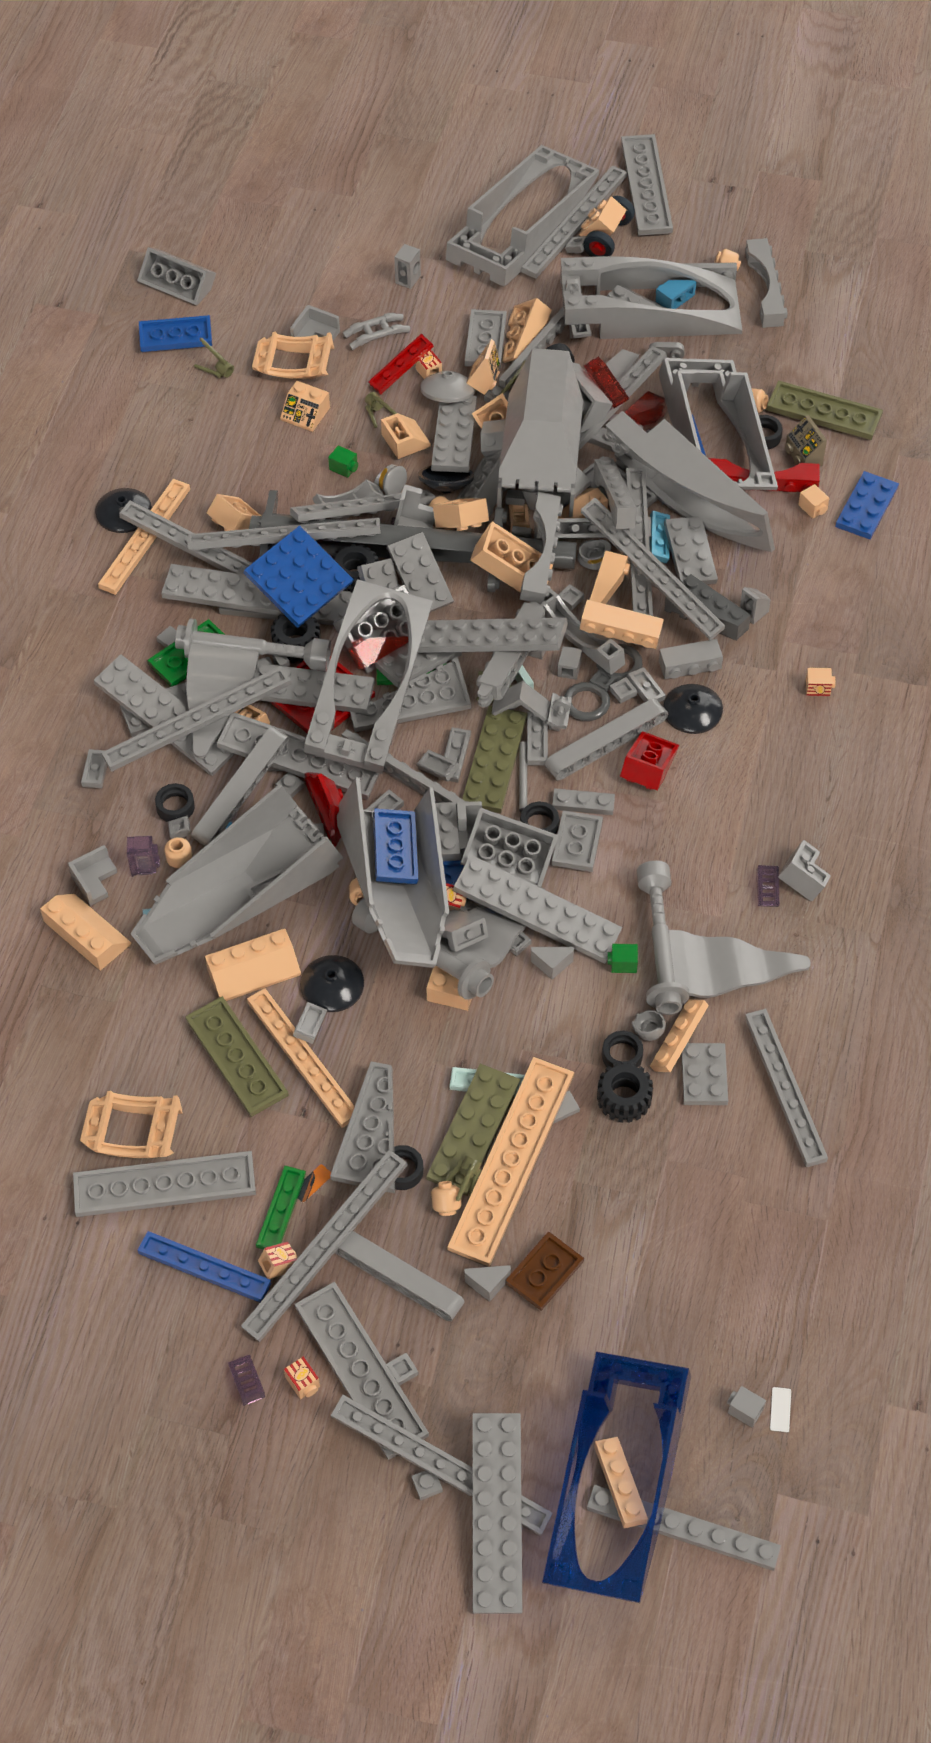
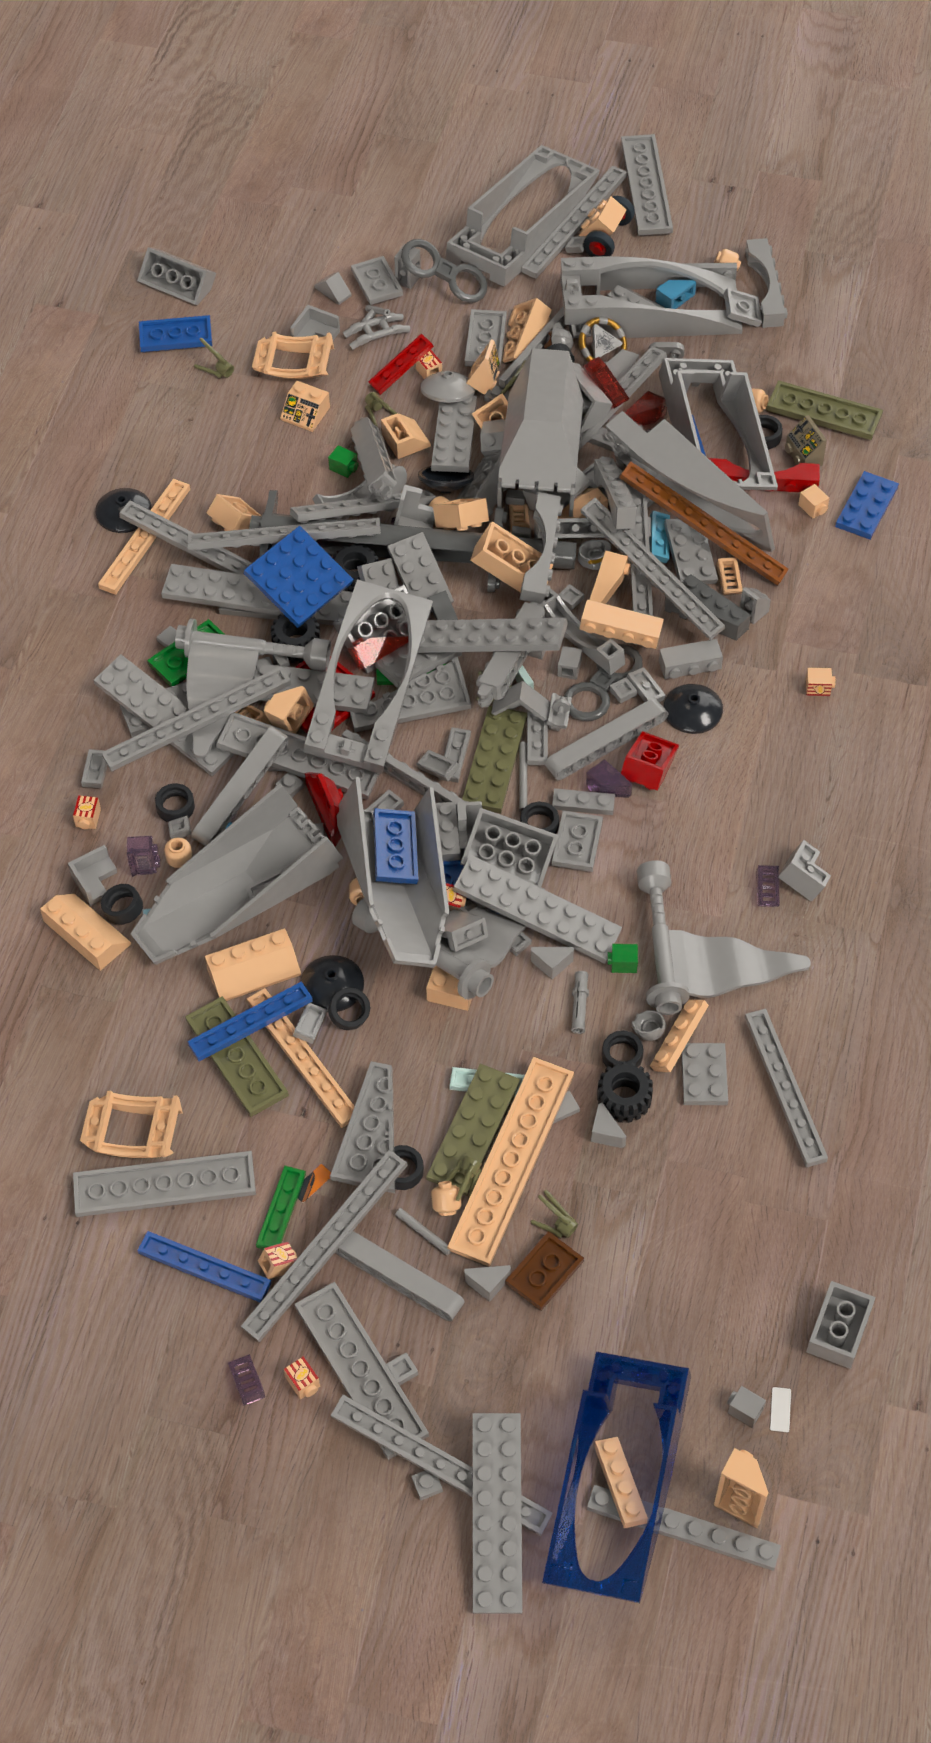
none -> light nougat brick [73,795,101,829]
none -> black tyre [101,884,143,925]
none -> blue plate [188,981,313,1061]
none -> light nougat slope [264,686,314,734]
none -> light grey slope [314,272,352,305]
none -> black tyre [328,987,371,1030]
none -> light grey hinge [350,417,397,500]
none -> light grey plate [351,256,403,305]
none -> light grey piece [361,305,390,322]
none -> light grey bar [395,1208,451,1256]
none -> dark grey bar [401,239,488,303]
none -> dark grey tile [427,590,458,620]
none -> olive plant [531,1190,578,1239]
none -> light grey piece [544,322,573,350]
none -> light grey pin [571,971,589,1034]
none -> piece [579,317,627,369]
none -> clear purple slope [586,759,632,798]
none -> light grey slope [591,1103,626,1148]
none -> dark orange plate [619,461,789,586]
none -> light nougat slope [714,1448,768,1528]
none -> light nougat slope [716,557,742,595]
none -> light grey plate [724,288,762,327]
none -> light grey brick [806,1281,876,1369]

